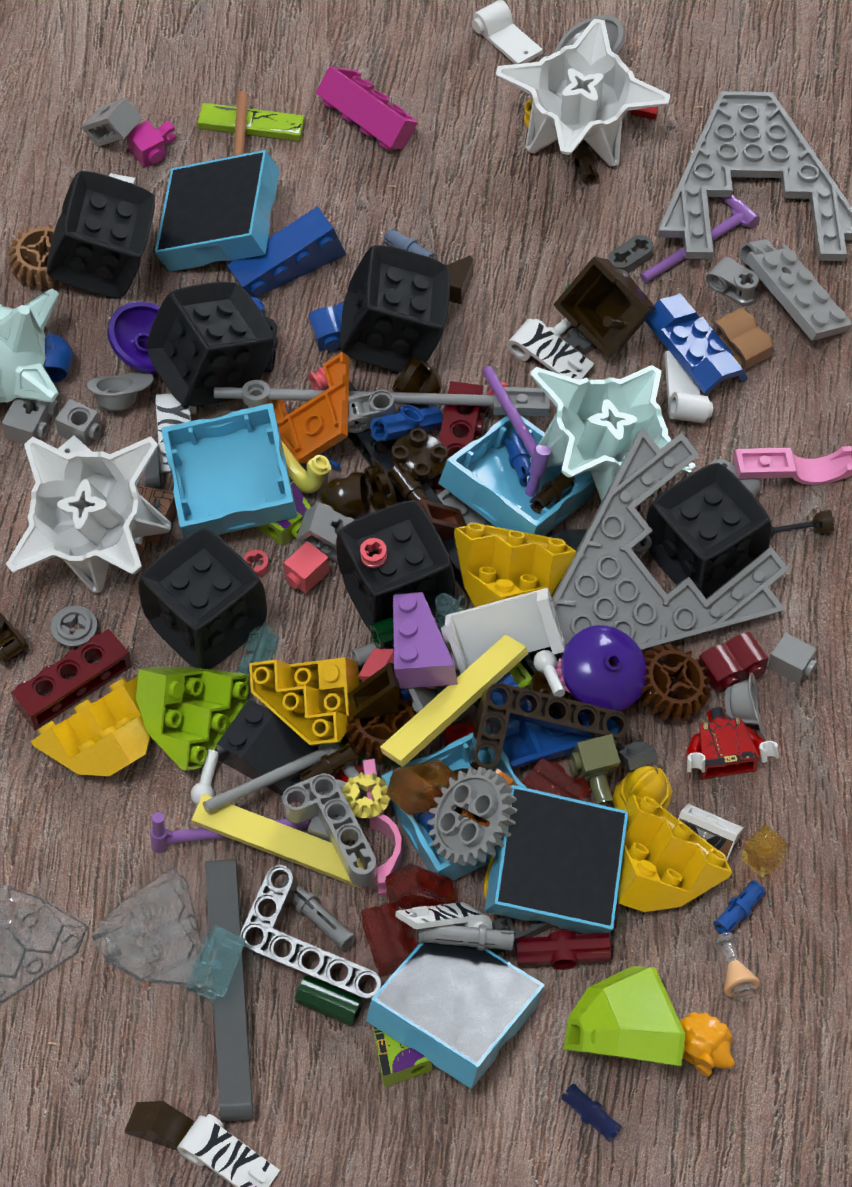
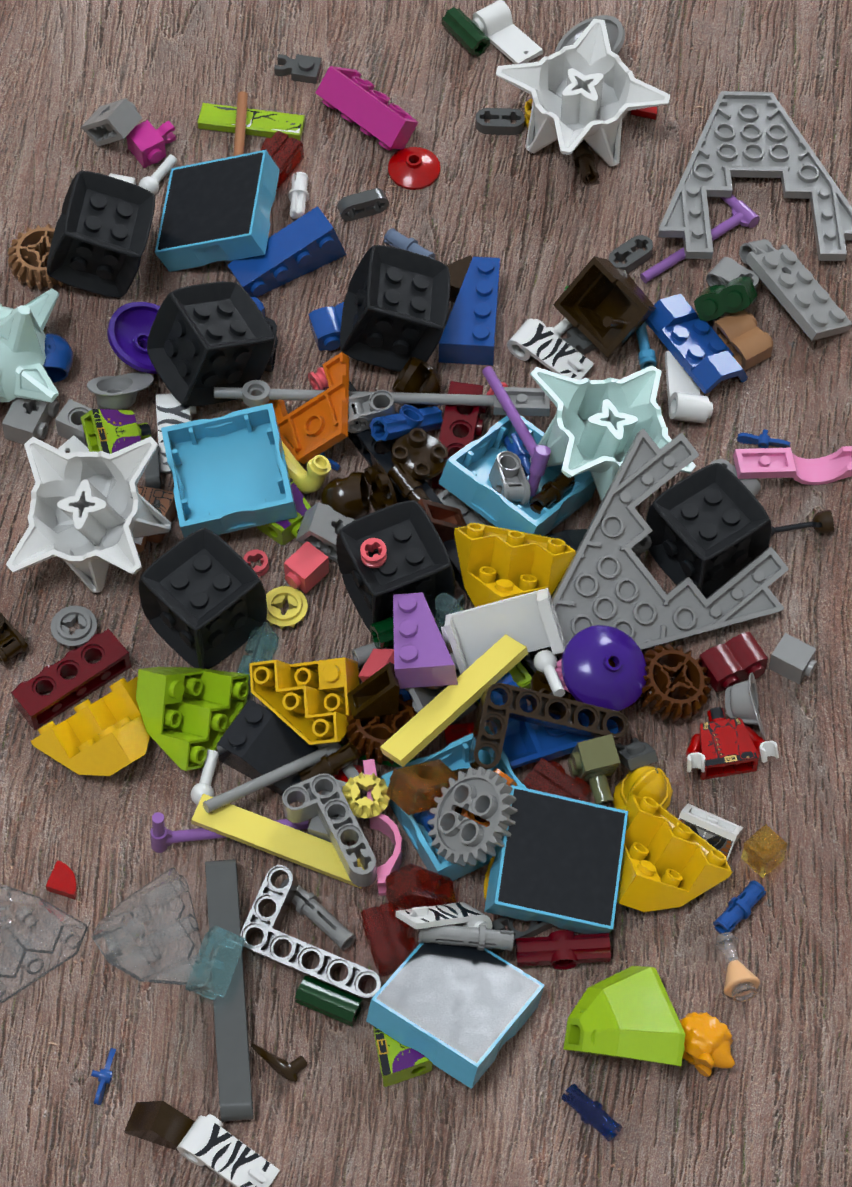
none -> red tile [46,860,77,900]
none -> torso [80,409,151,454]
none -> blue piece [91,1048,116,1105]
none -> white bar [138,154,178,195]
none -> dark brown bar [251,1043,308,1082]
none -> clear red brick [261,131,304,191]
none -> light yellow gear [266,586,308,630]
none -> dark grey plate [274,54,322,84]
none -> white axle [288,172,309,219]
none -> dark grey beam [337,188,389,221]
none -> red dish [388,147,440,190]
none -> blue wedge [439,256,500,366]
none -> dark green axle [442,7,490,57]
none -> dark grey beam [475,108,525,135]
none -> light grey piece [489,451,531,505]
none -> dark azure bar [636,322,657,369]
none -> dark green brick [694,277,757,321]
none -> blue piece [737,429,791,448]

